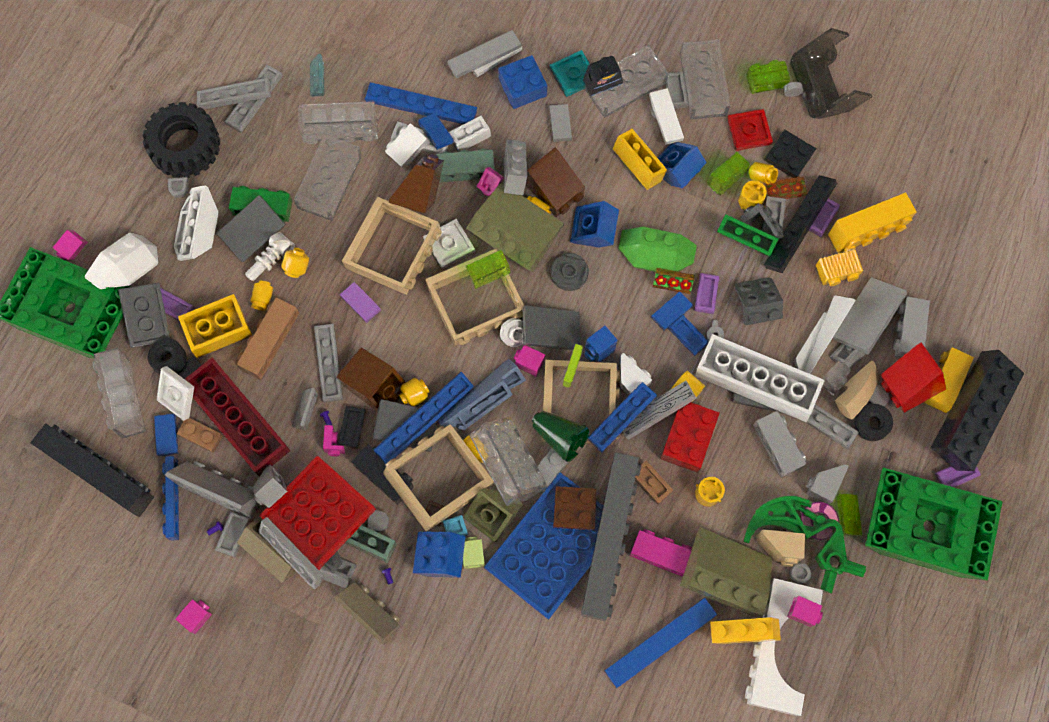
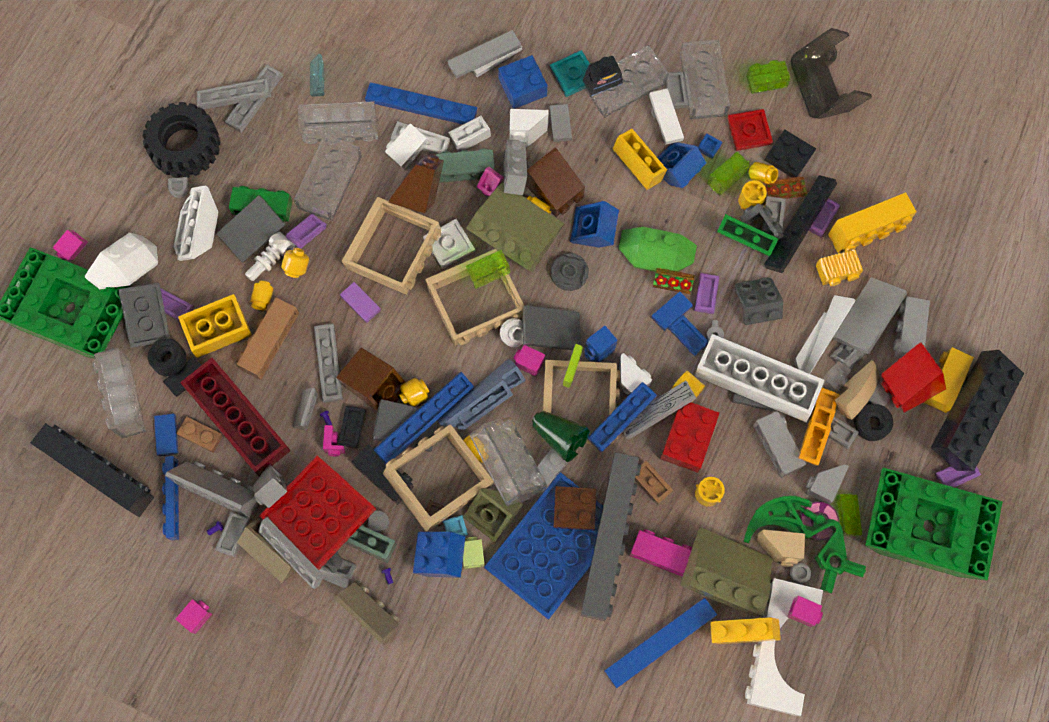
white tile [157,366,194,421] -> none
blue tile [418,113,453,150] -> none
light grey tile [784,82,803,97] -> none
none -> medium lavender tile [286,214,327,249]
none -> white slope [510,109,548,147]
none -> blue tile [698,133,723,159]
none -> light orange slope [799,388,840,466]

